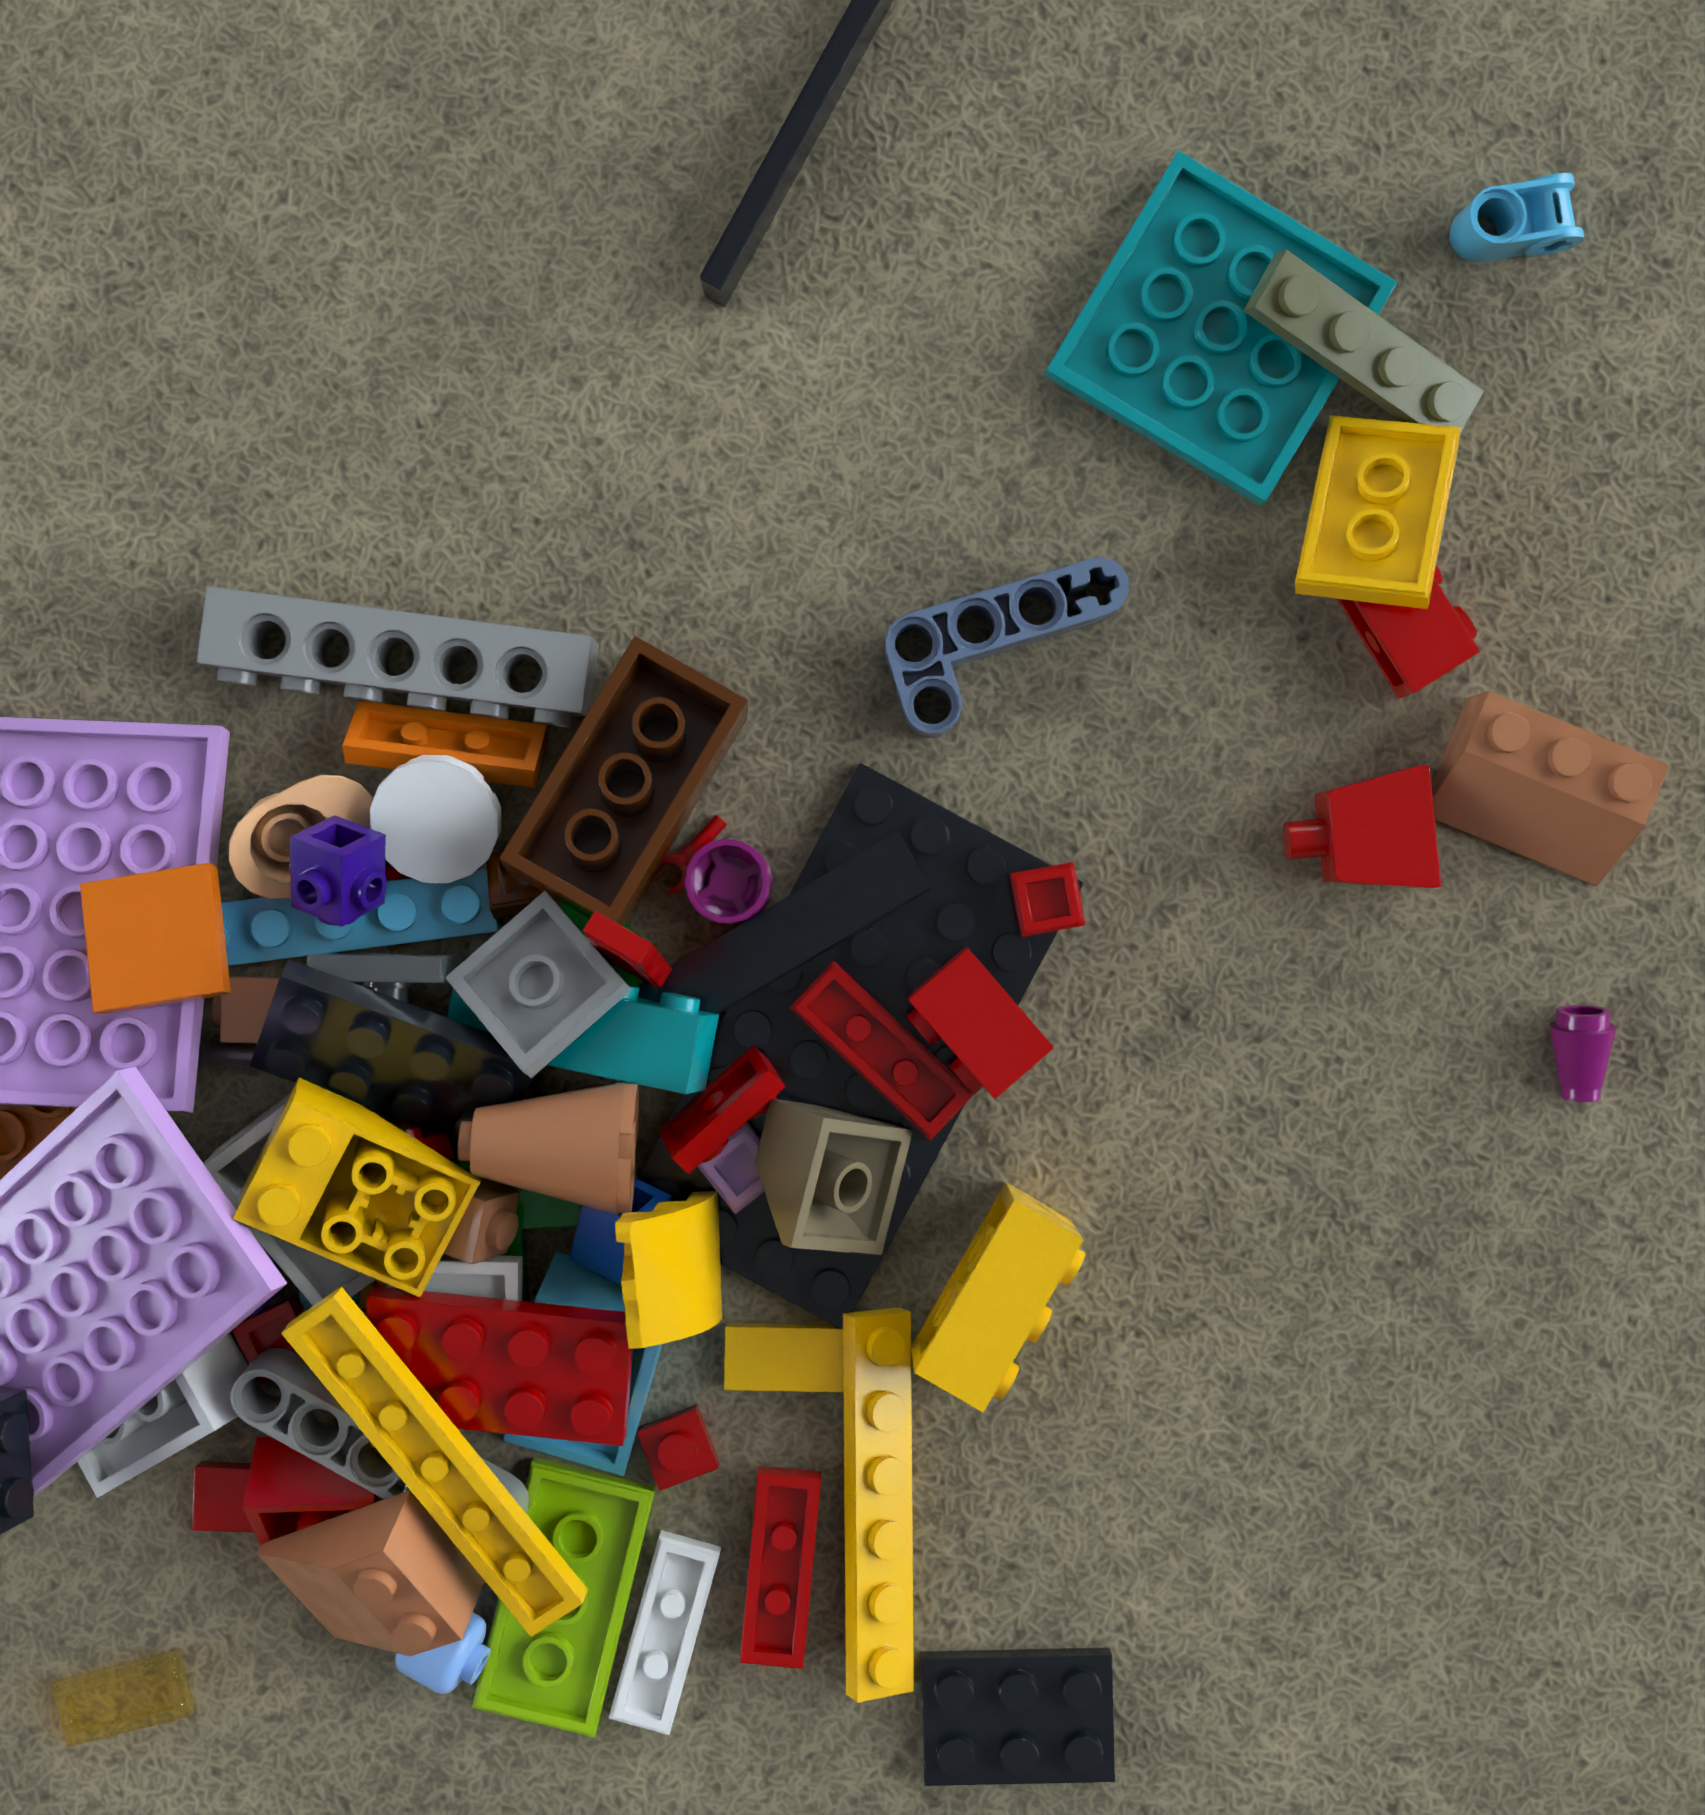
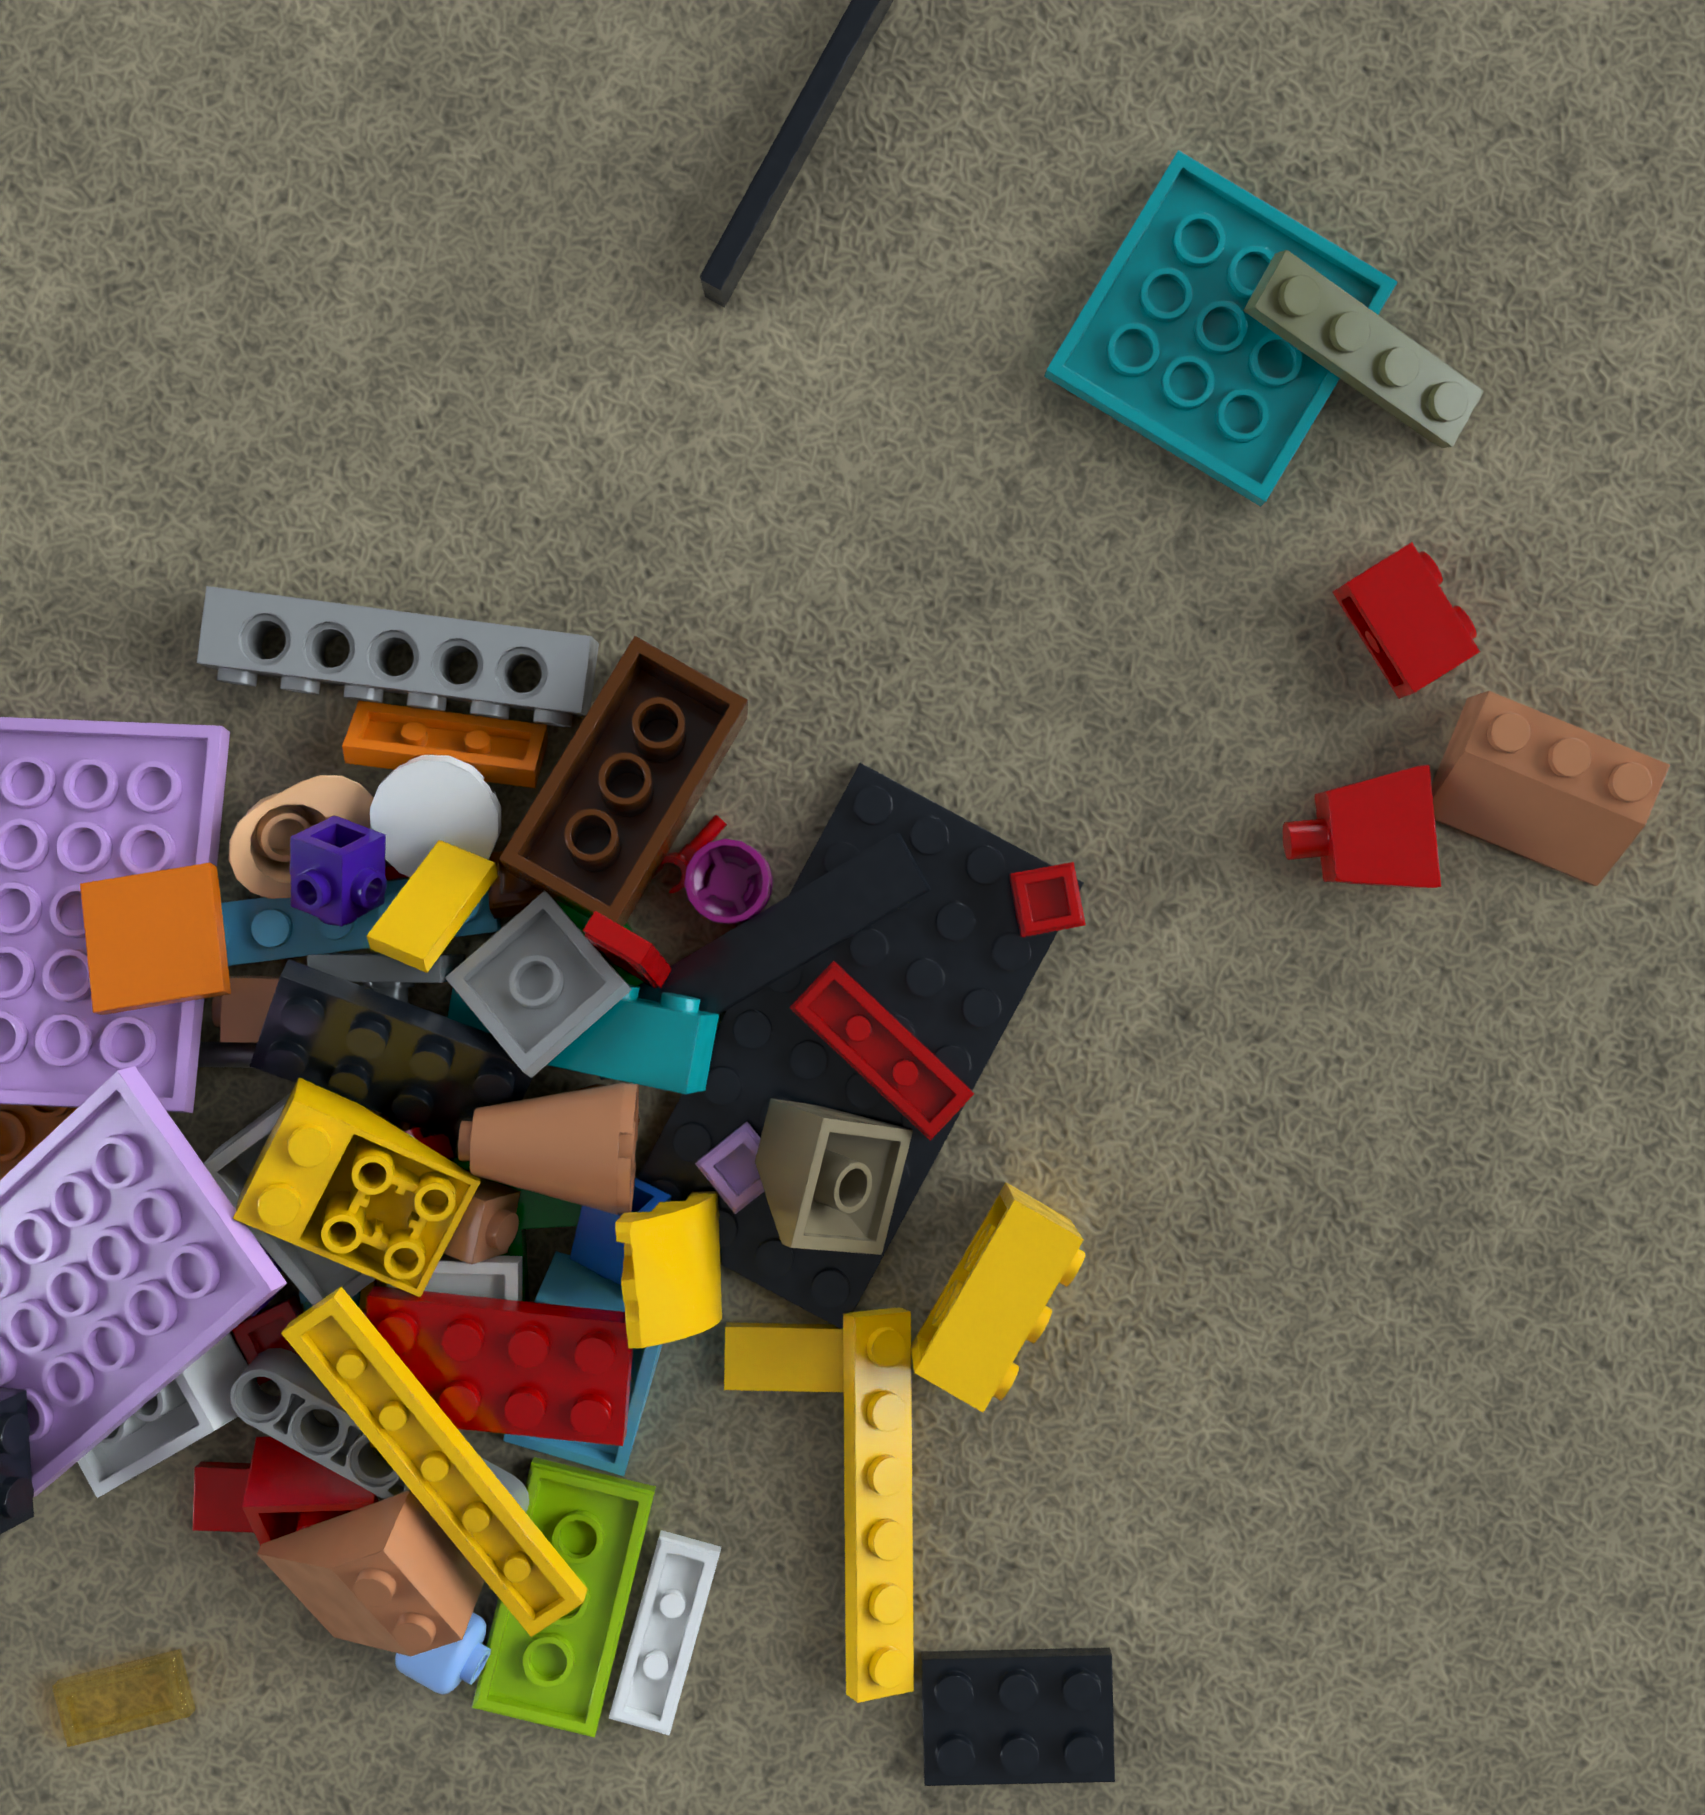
red plate [637,1404,720,1491] -> none
red plate [659,1045,785,1175] -> none
red plate [740,1466,822,1669] -> none
sand blue beam [884,557,1129,738] -> none
red brick [906,947,1054,1099] -> none
yellow tile [1295,415,1461,609] -> none
medium azure piece [1449,173,1585,263] -> none
magenta cone [1549,1005,1617,1102] -> none
none -> yellow tile [366,840,498,973]

